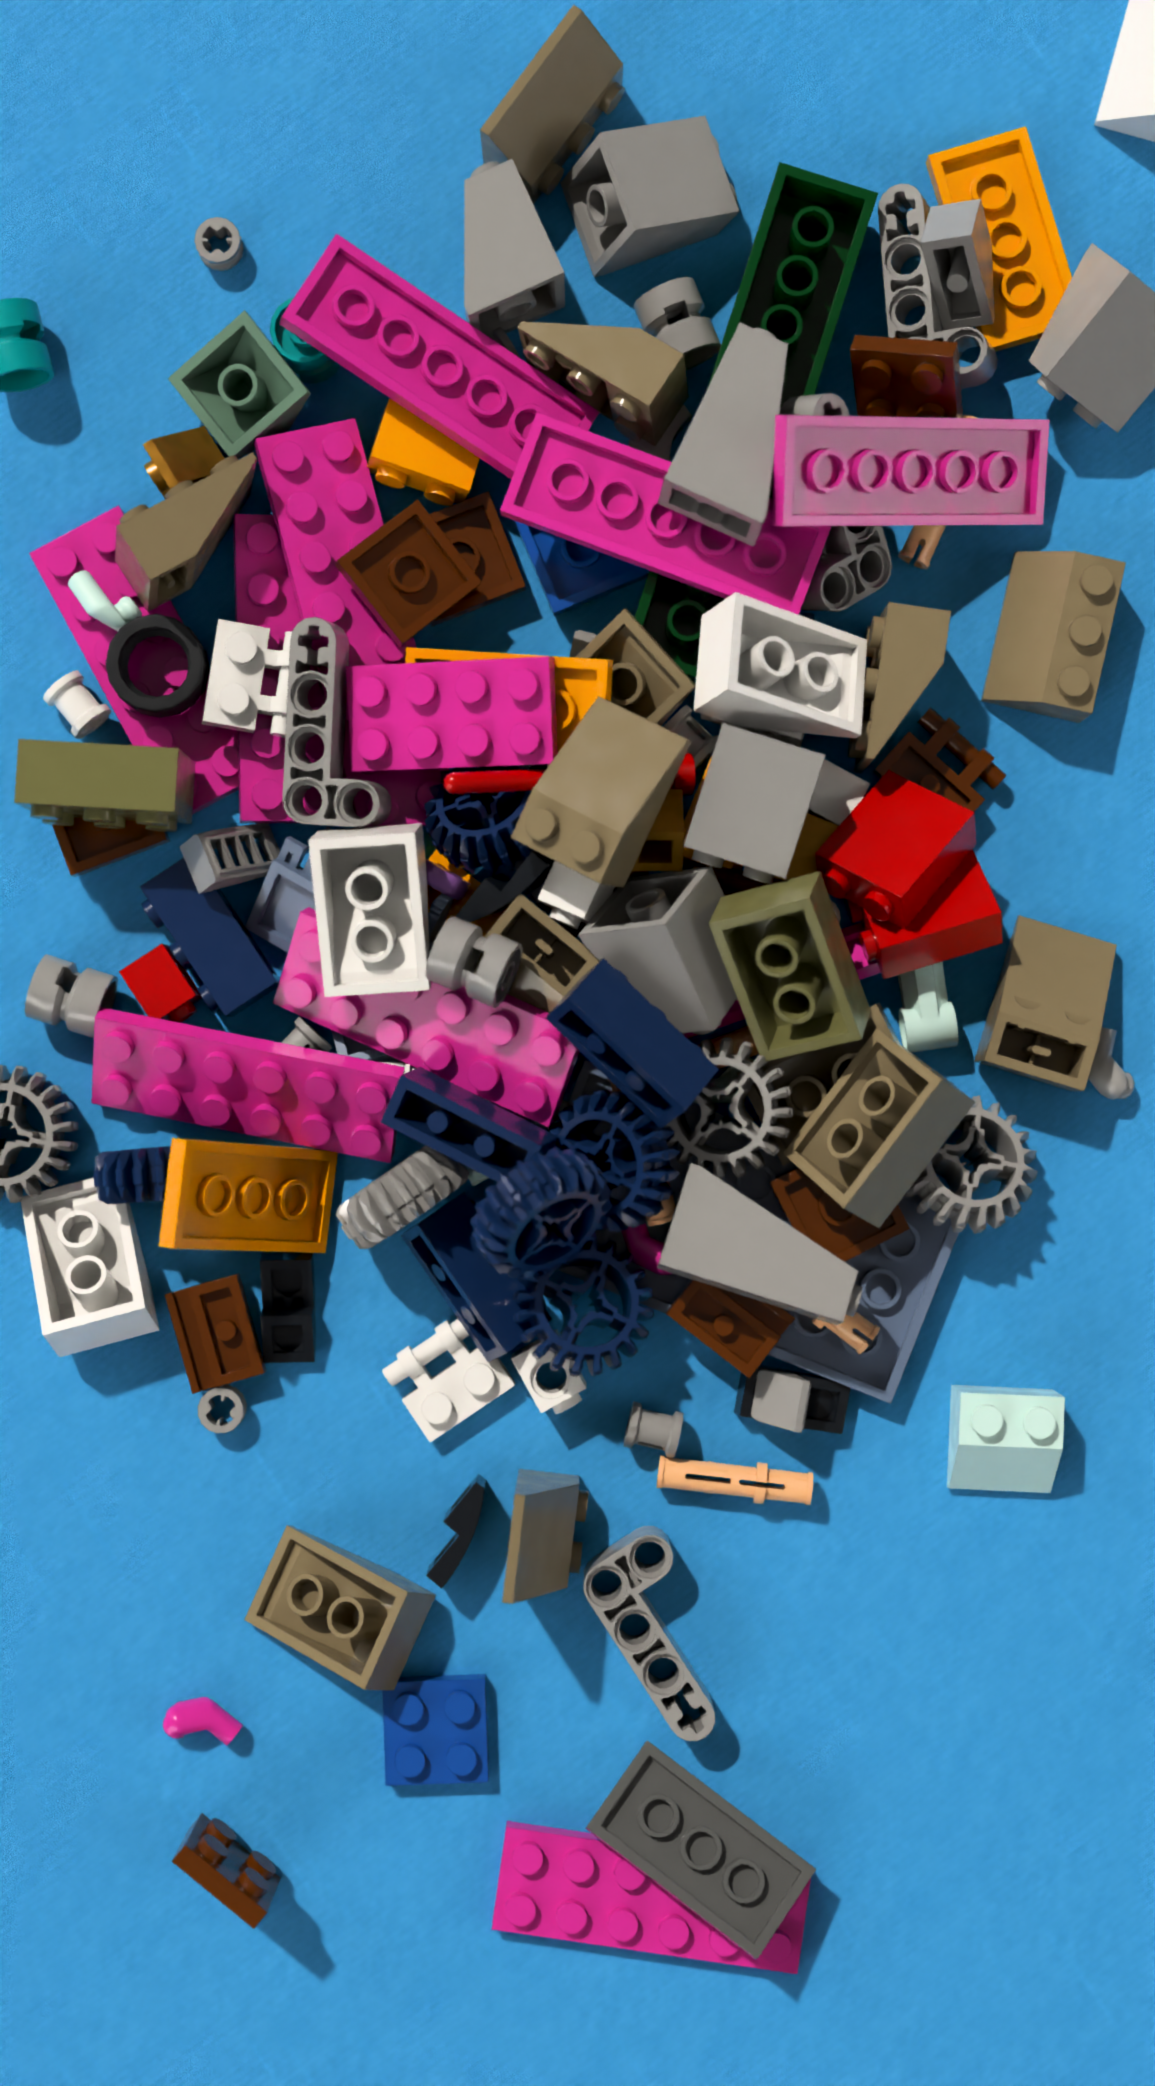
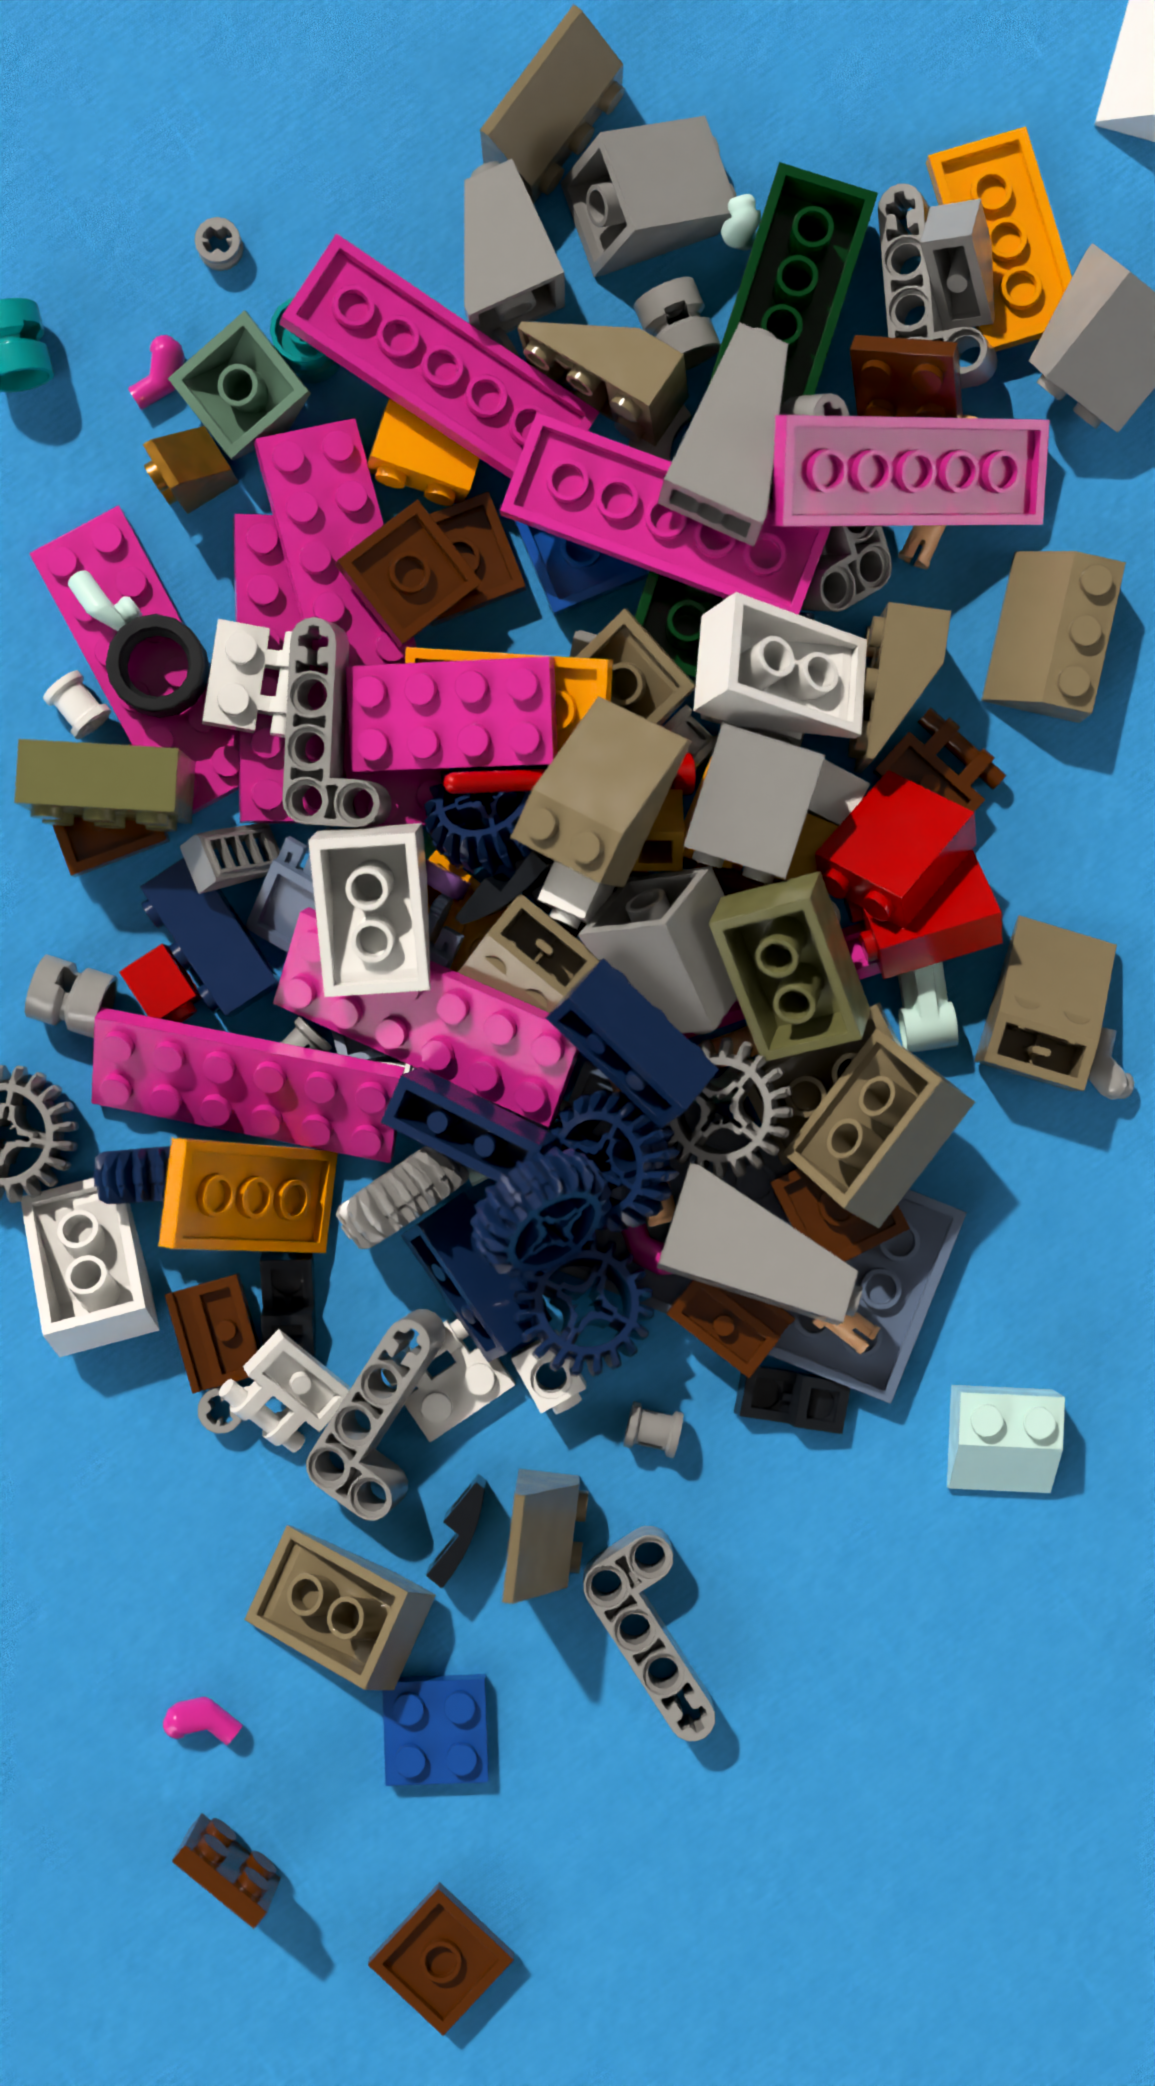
dark tan slope [115,452,257,612] -> none
light grey wheel [426,916,523,1008] -> none
dark pink plate [491,1821,811,1974] -> none
dark grey plate [586,1741,816,1959] -> none
light nougat pin [656,1455,813,1506] -> none
light grey slope [751,1369,811,1433] -> none
light grey gear [904,1095,1038,1234] -> none
none -> dark pink arm [128,335,185,410]
none -> white plate [219,1329,351,1453]
none -> light grey beam [306,1309,445,1521]
none -> reddish brown plate [368,1882,514,2036]
none -> light aqua arm [721,194,761,251]

